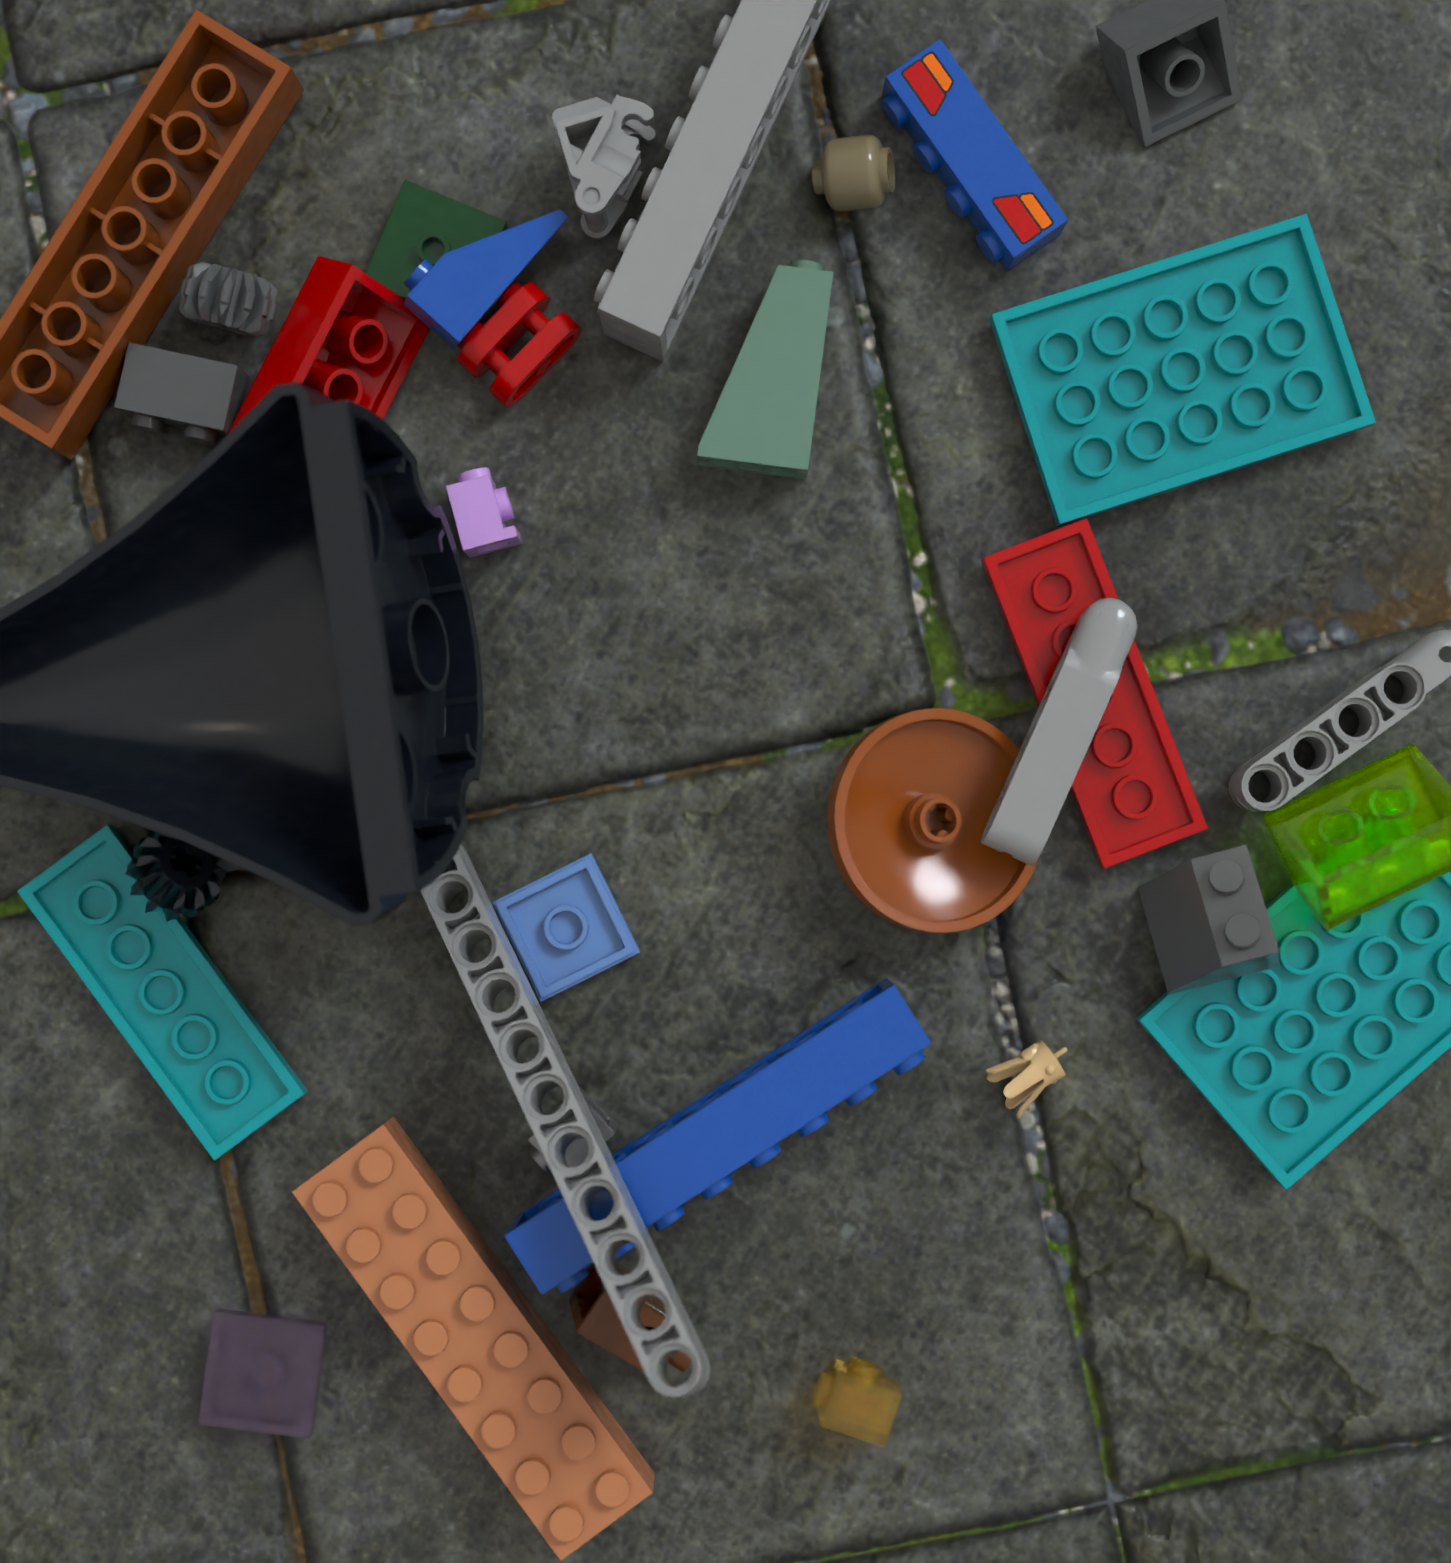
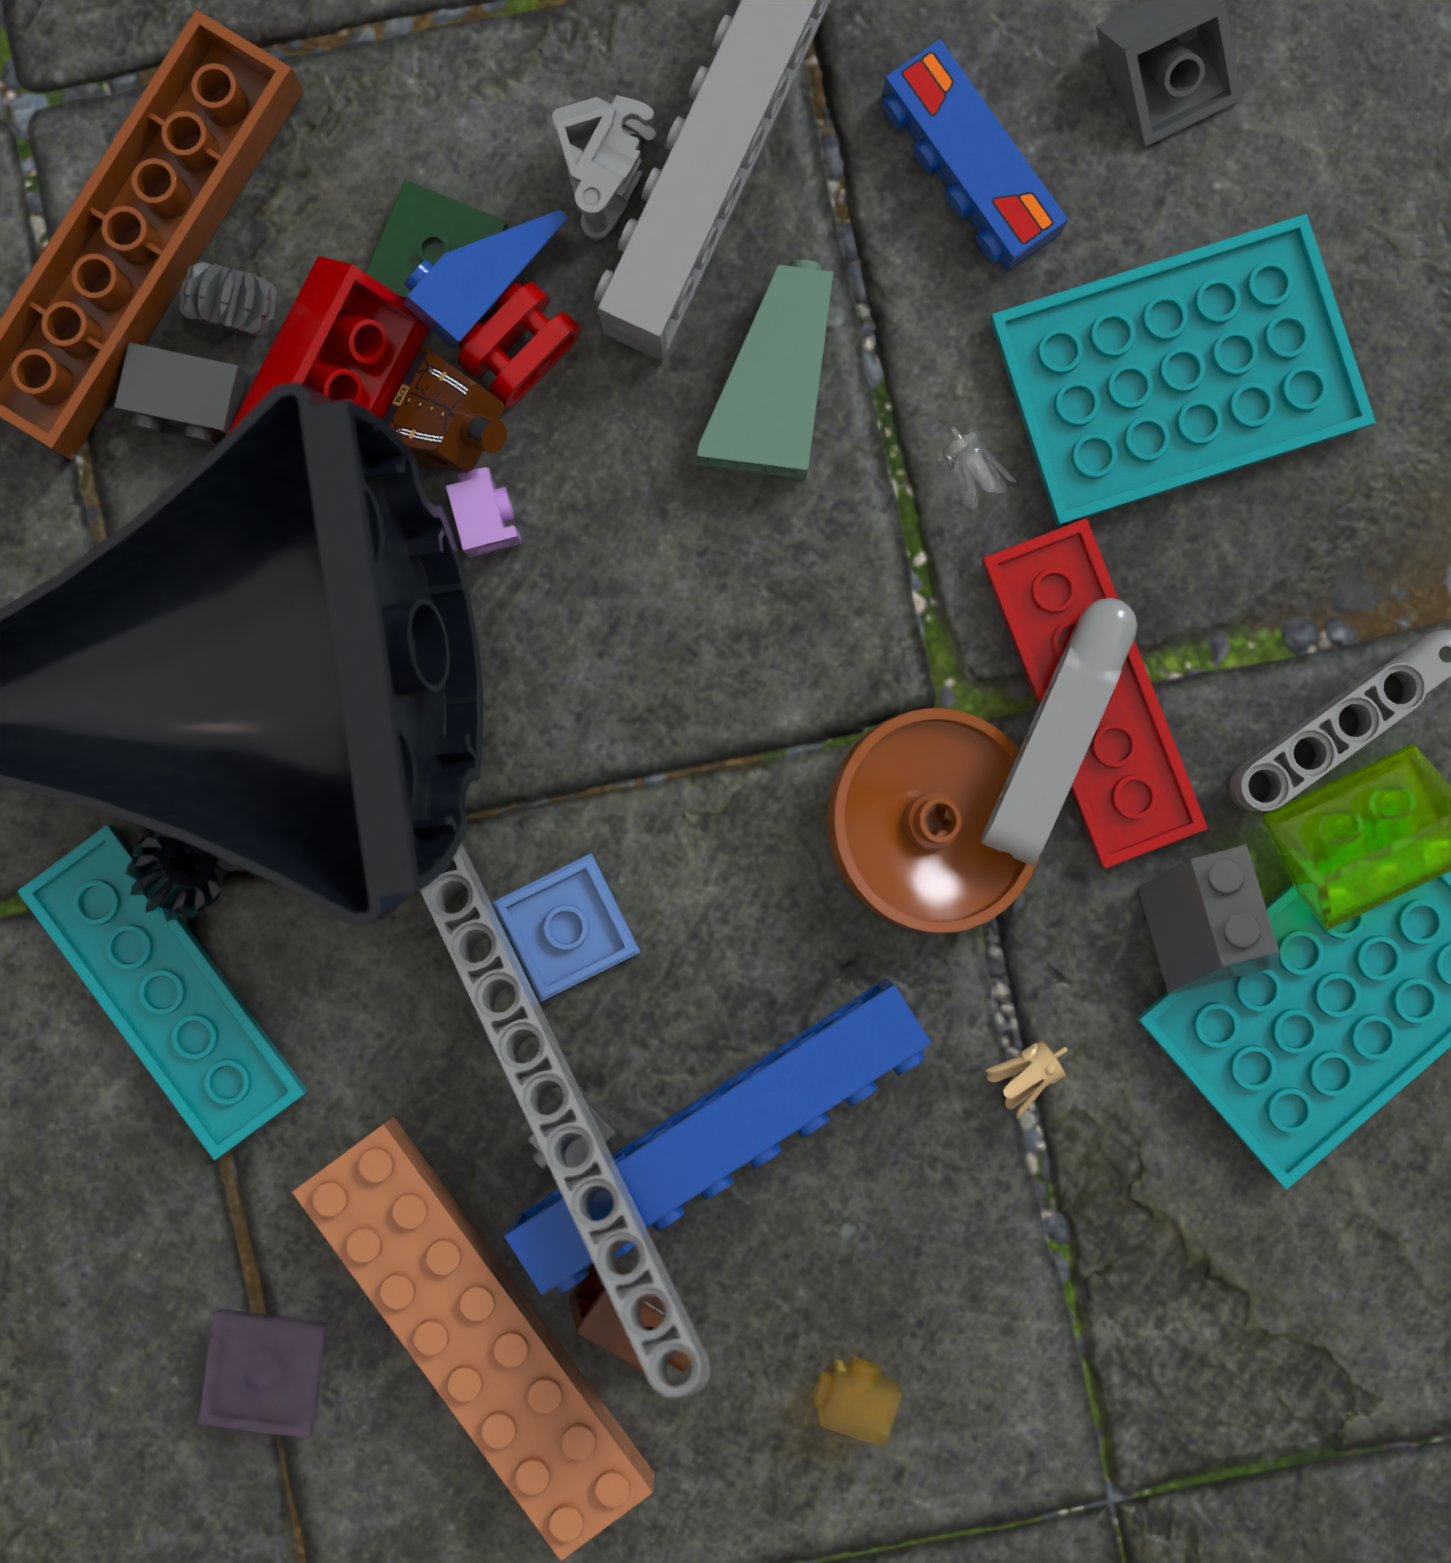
dark tan head [812,135,896,212] -> none
none -> reddish brown torso [383,346,507,473]
none -> clear piece [942,426,1017,510]

